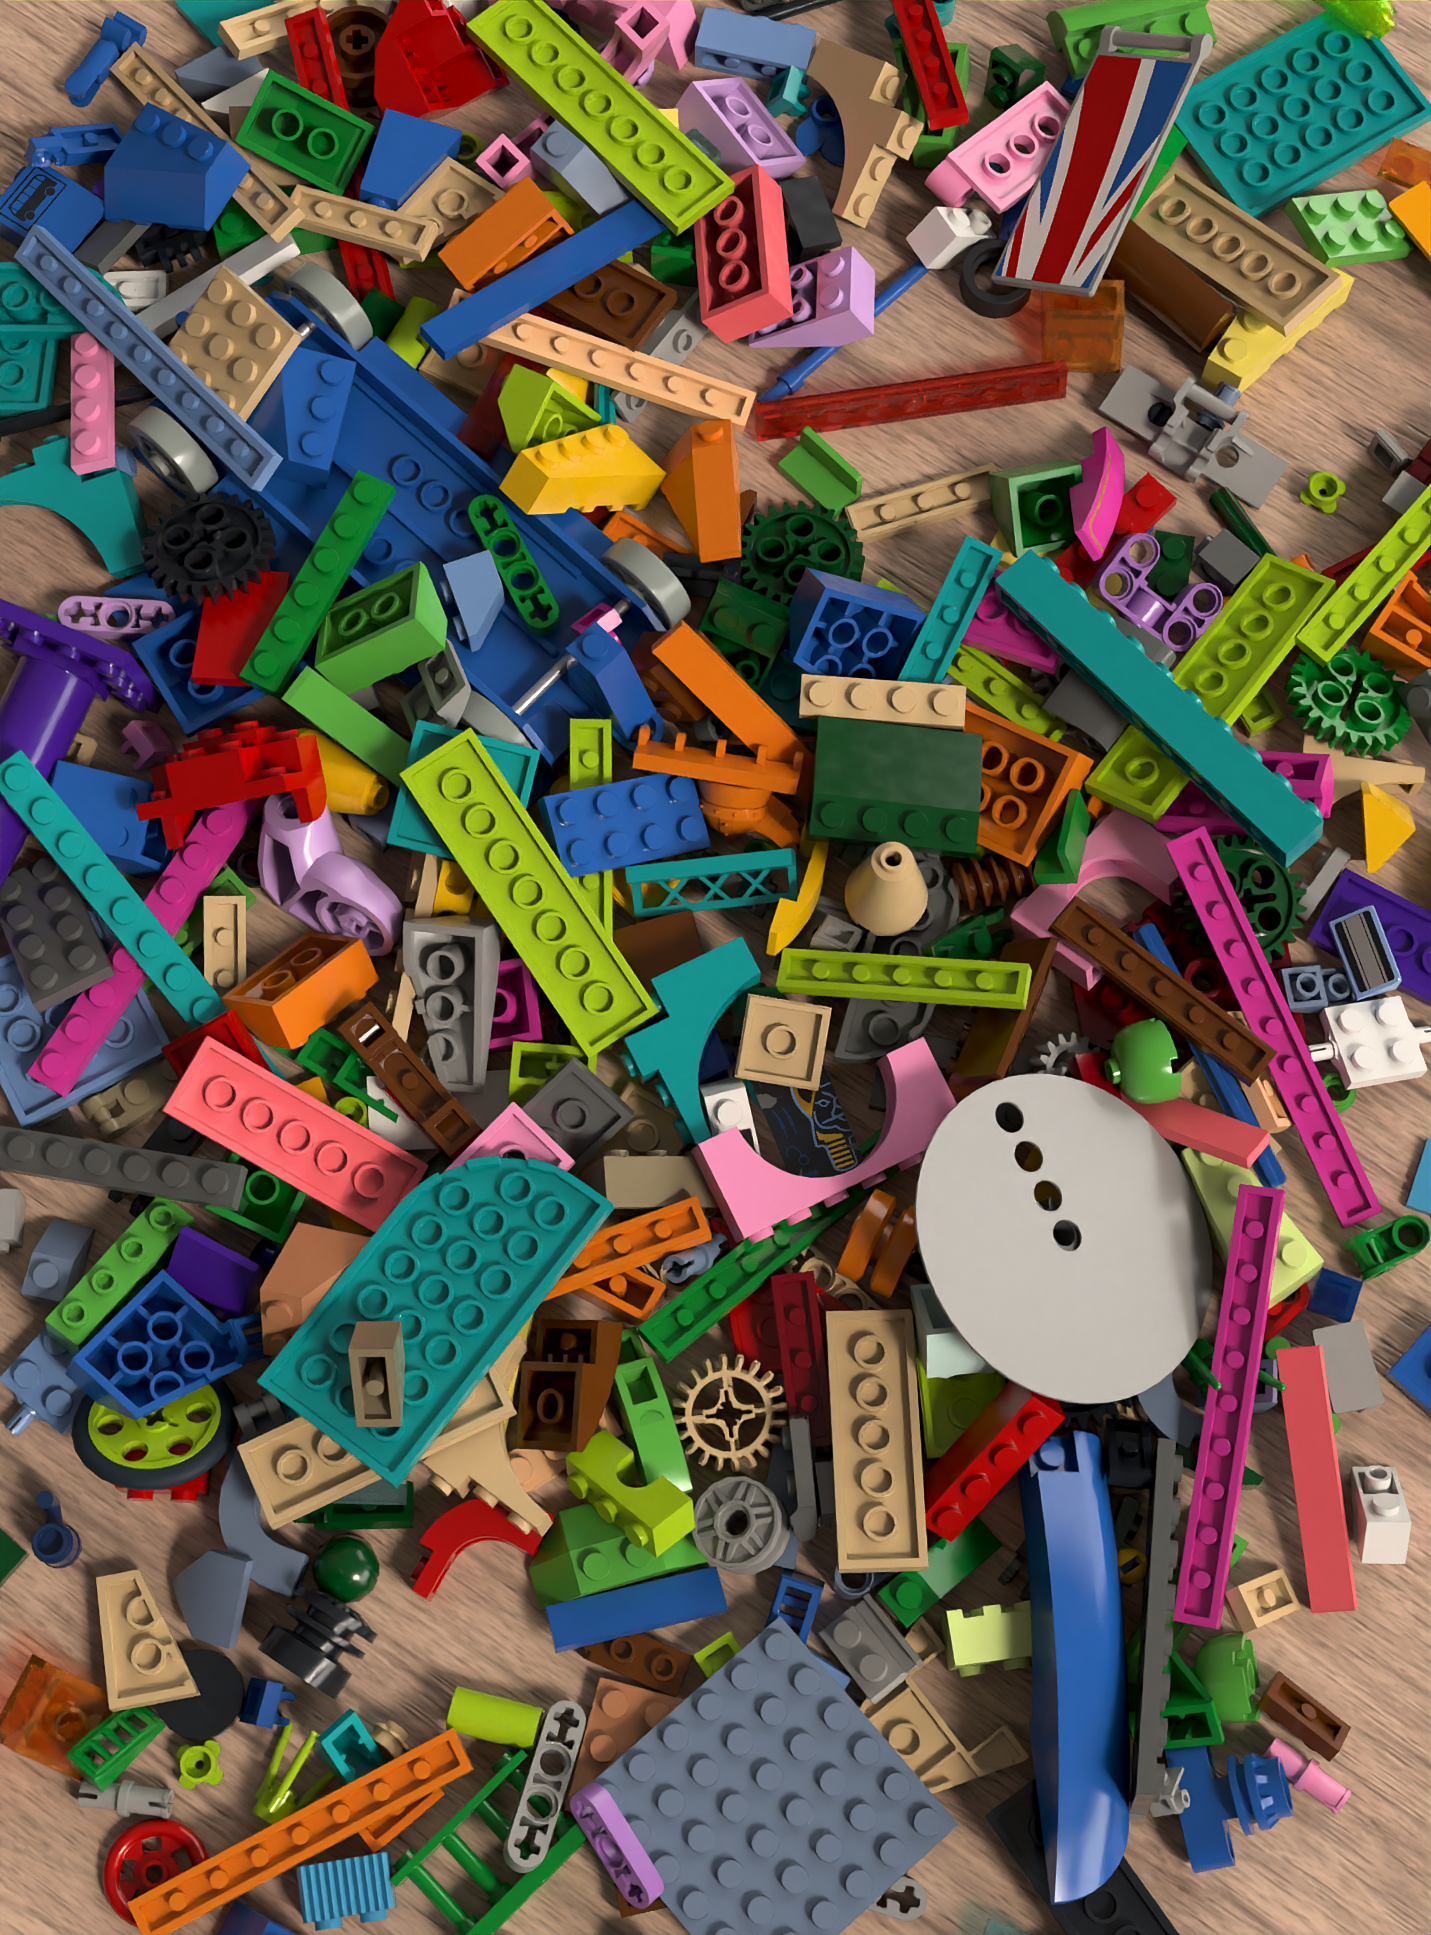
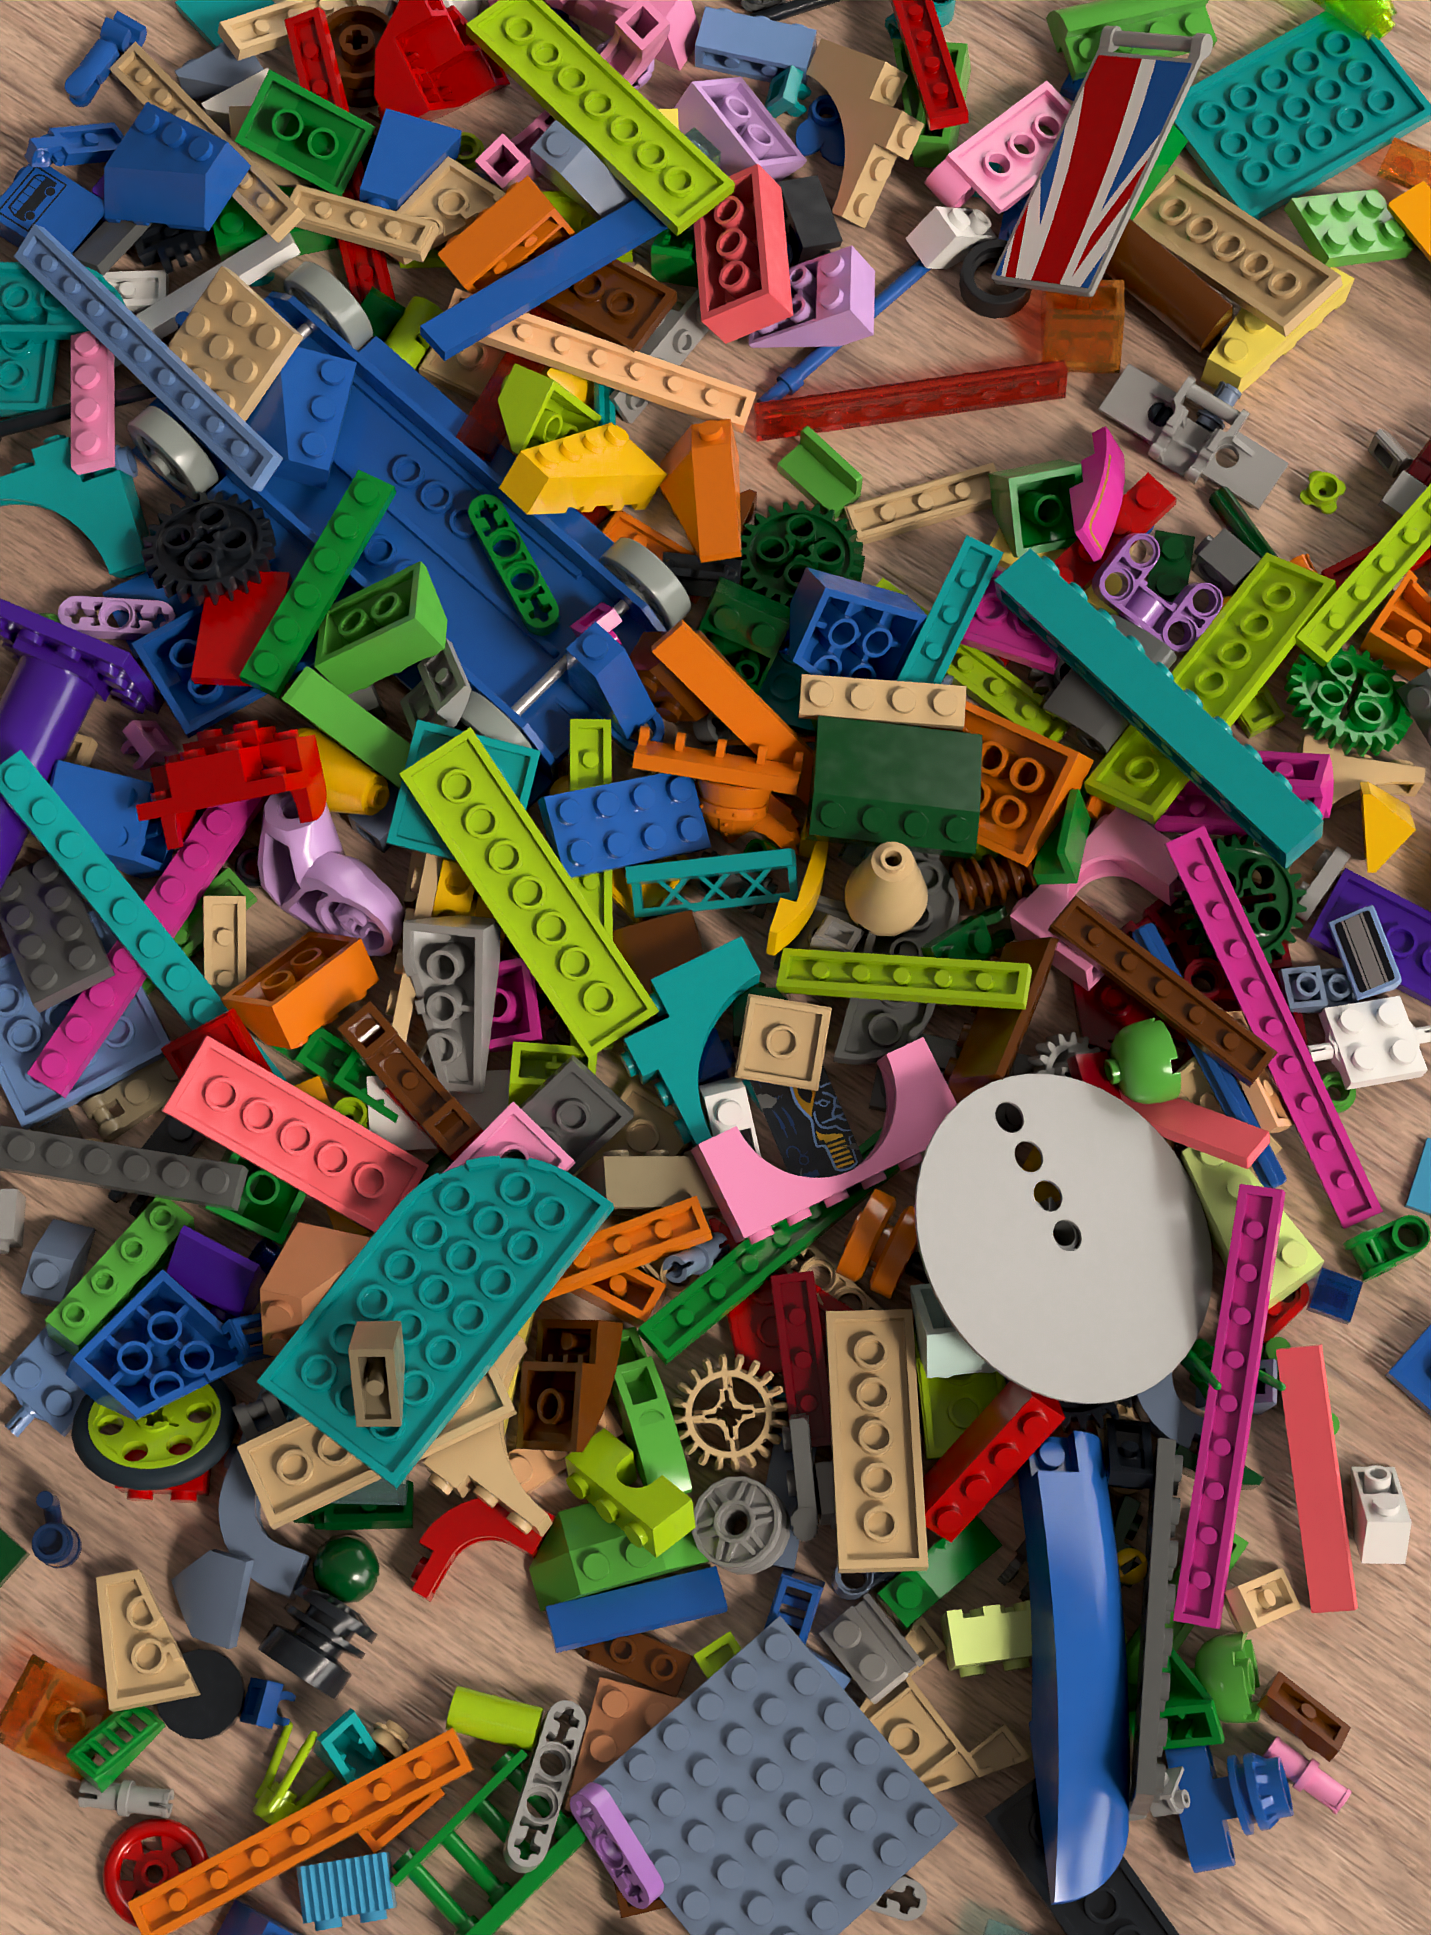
lime plate [176,1740,224,1789] -> none
medium blue slope [439,550,505,652] -> none
dark green slope [984,44,1046,111] -> none
light grey panel [1311,1319,1385,1415] -> none

